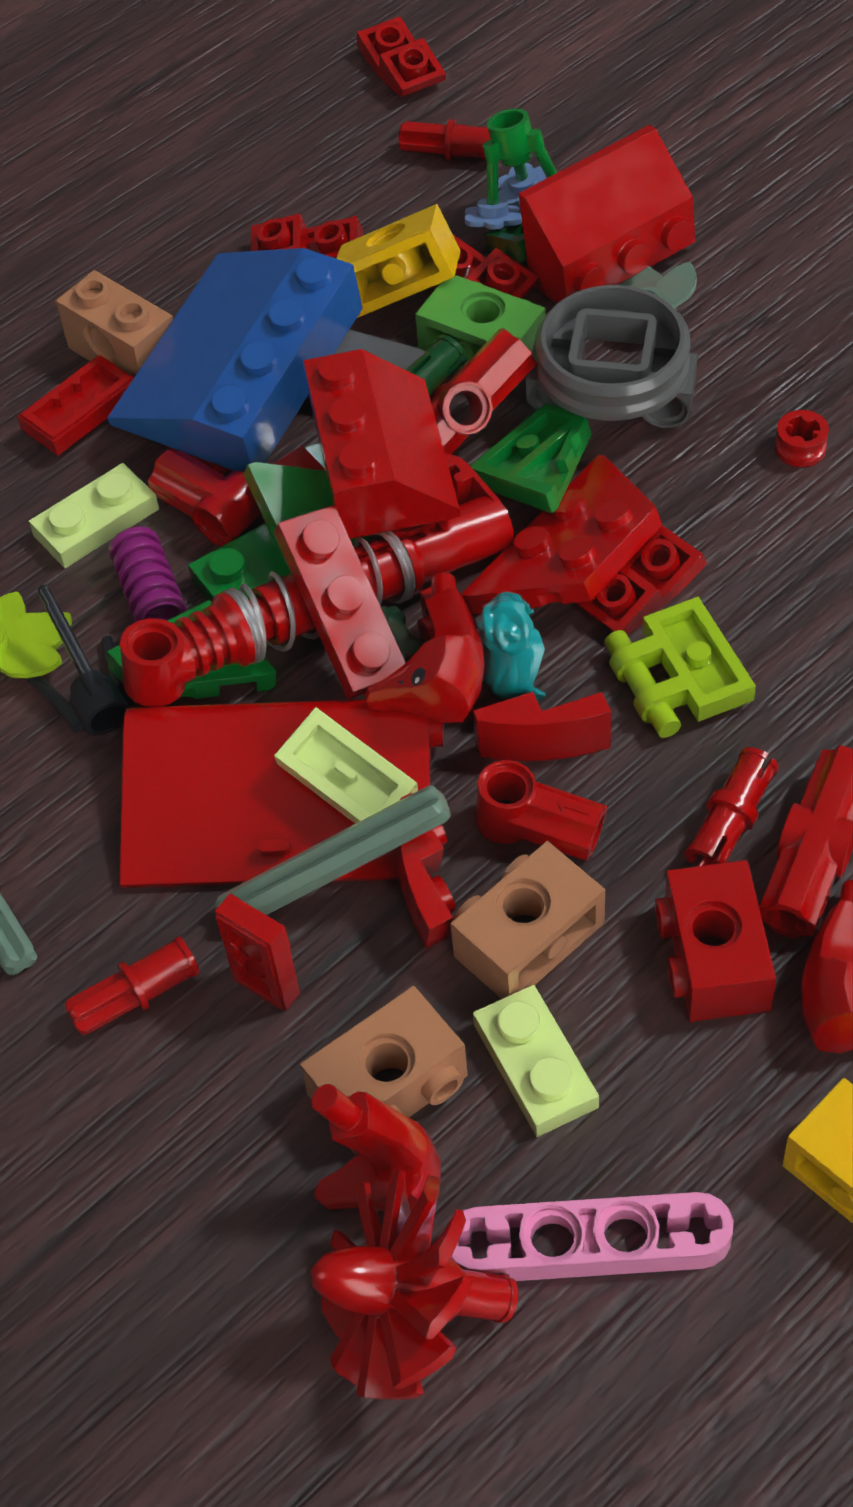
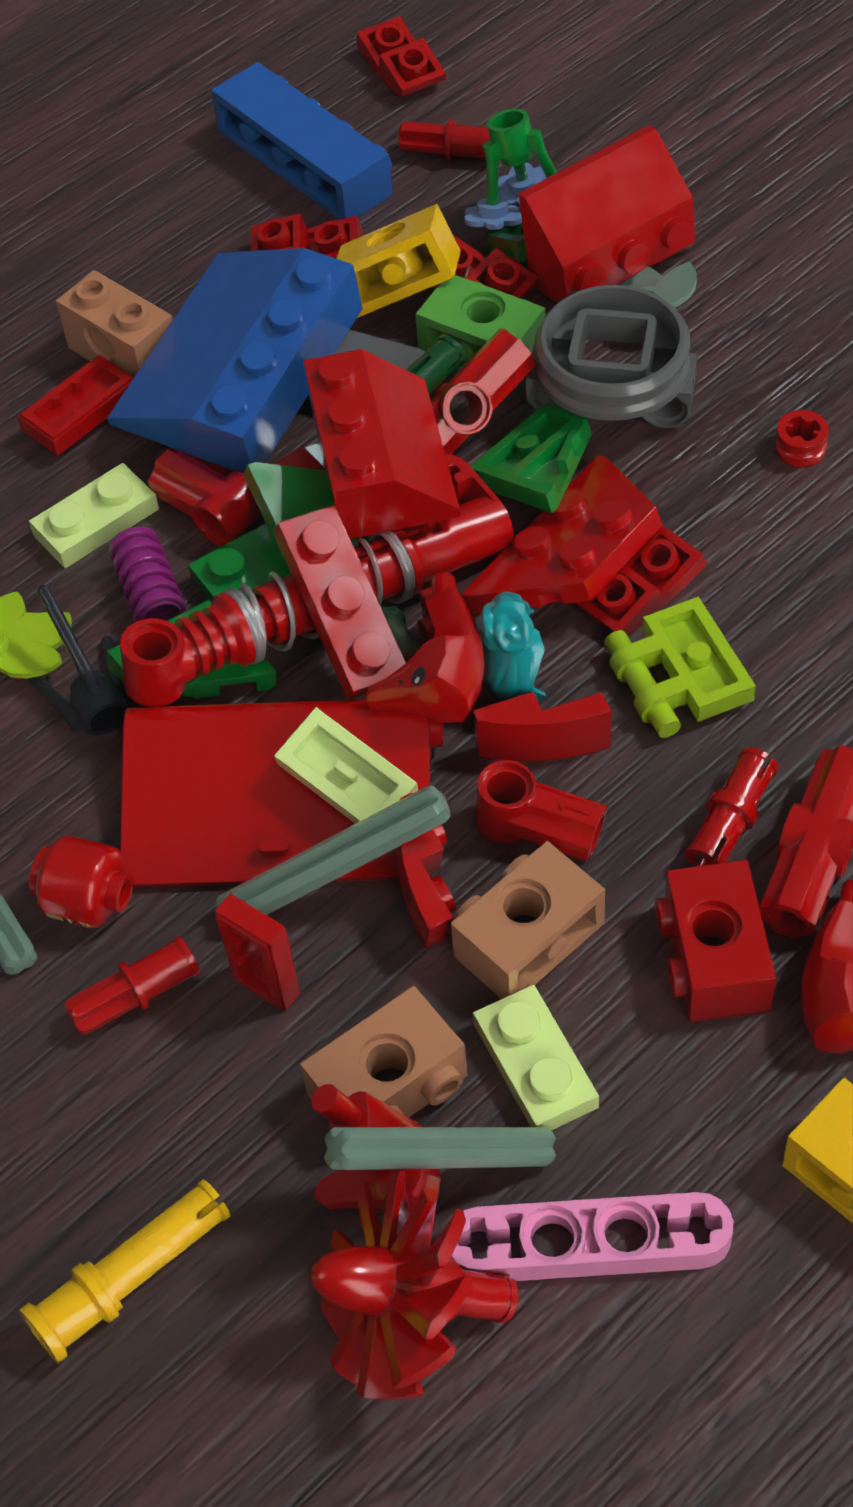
none -> yellow pin [19,1179,231,1364]
none -> red head [29,835,133,928]
none -> blue brick [211,62,393,220]
none -> sand green axle [324,1127,556,1170]

